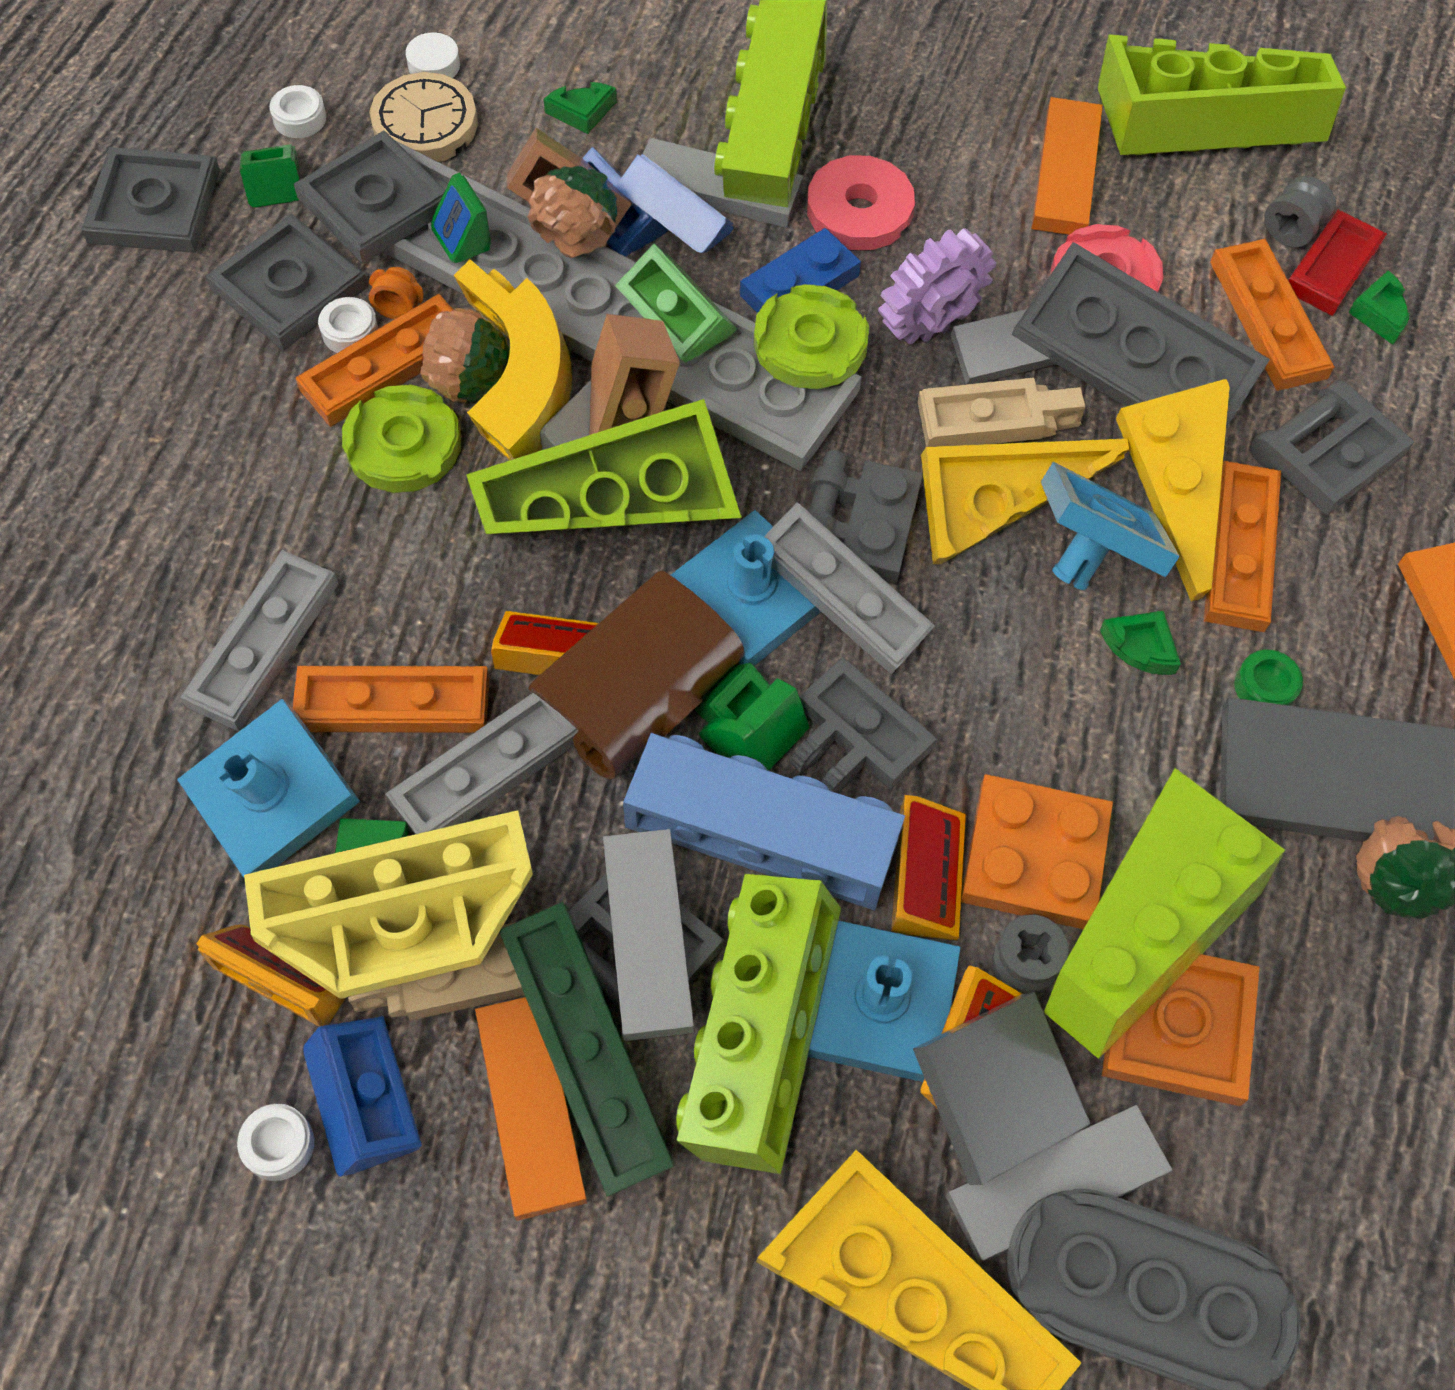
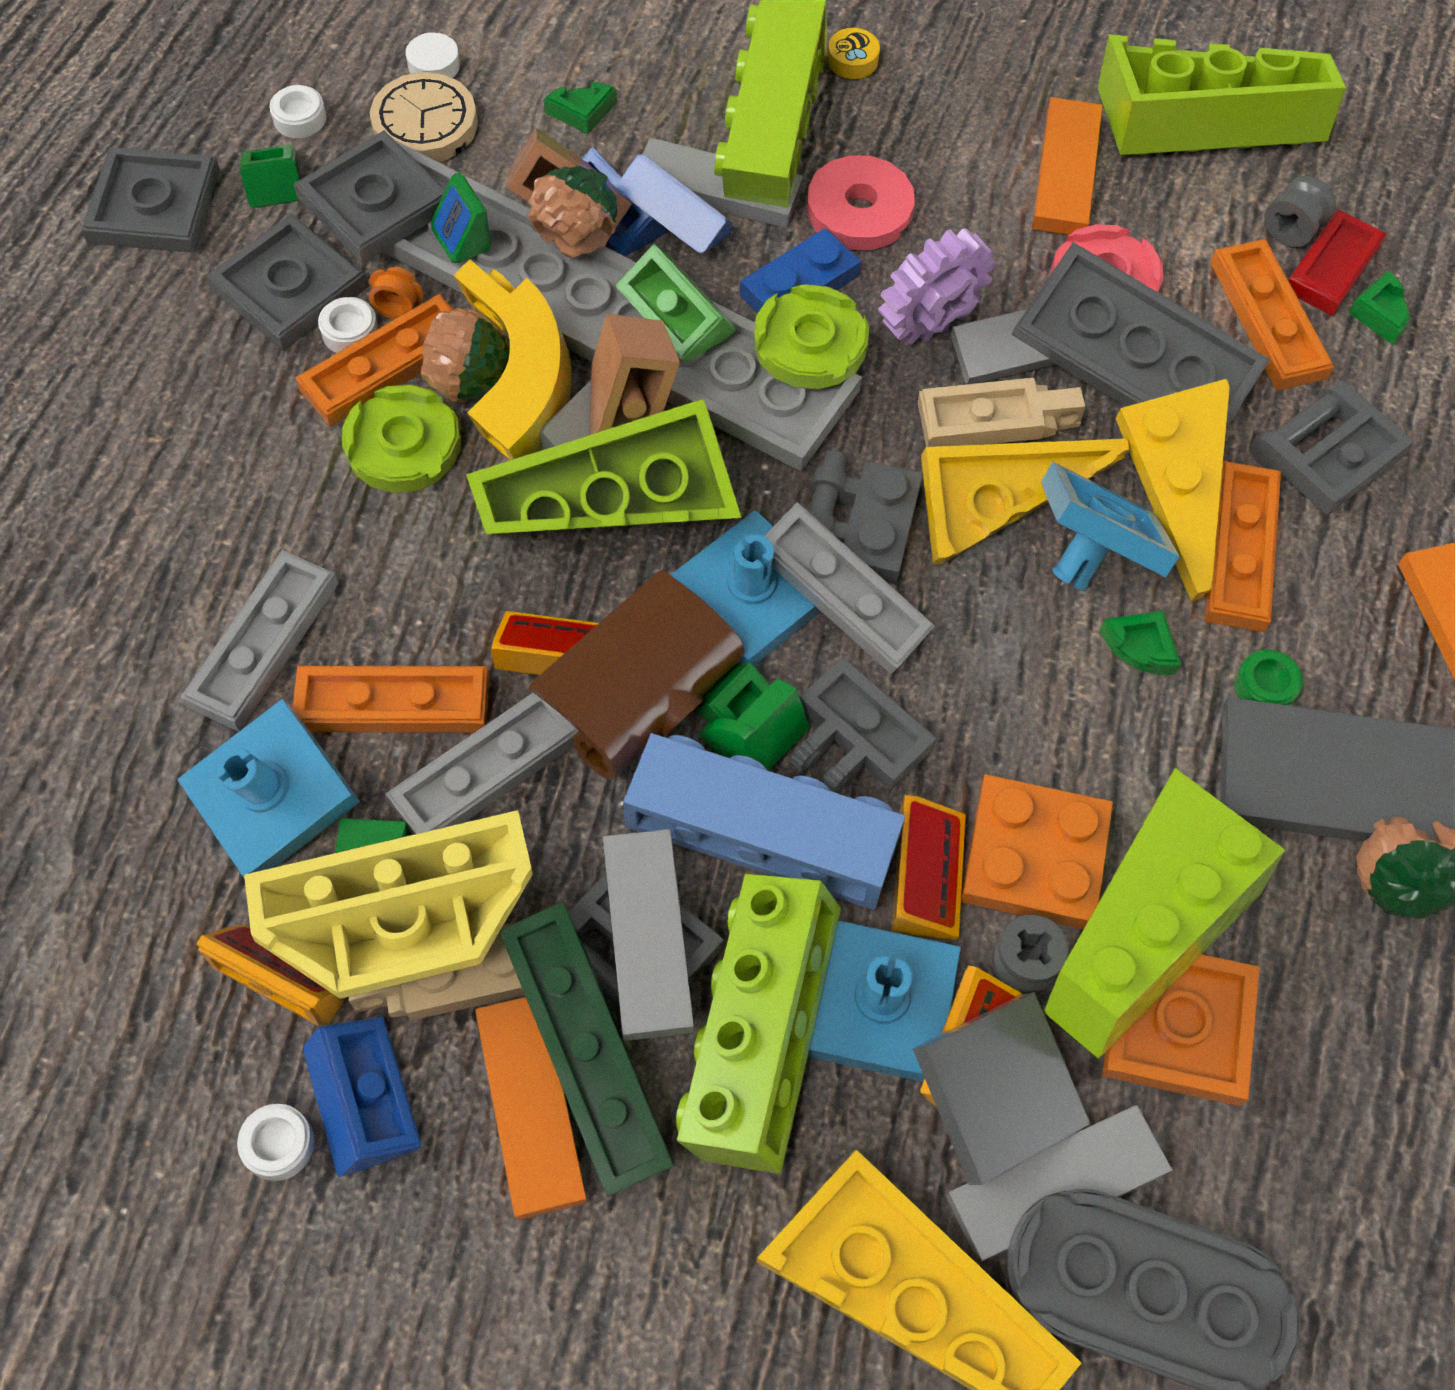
none -> yellow tile [827,28,880,79]

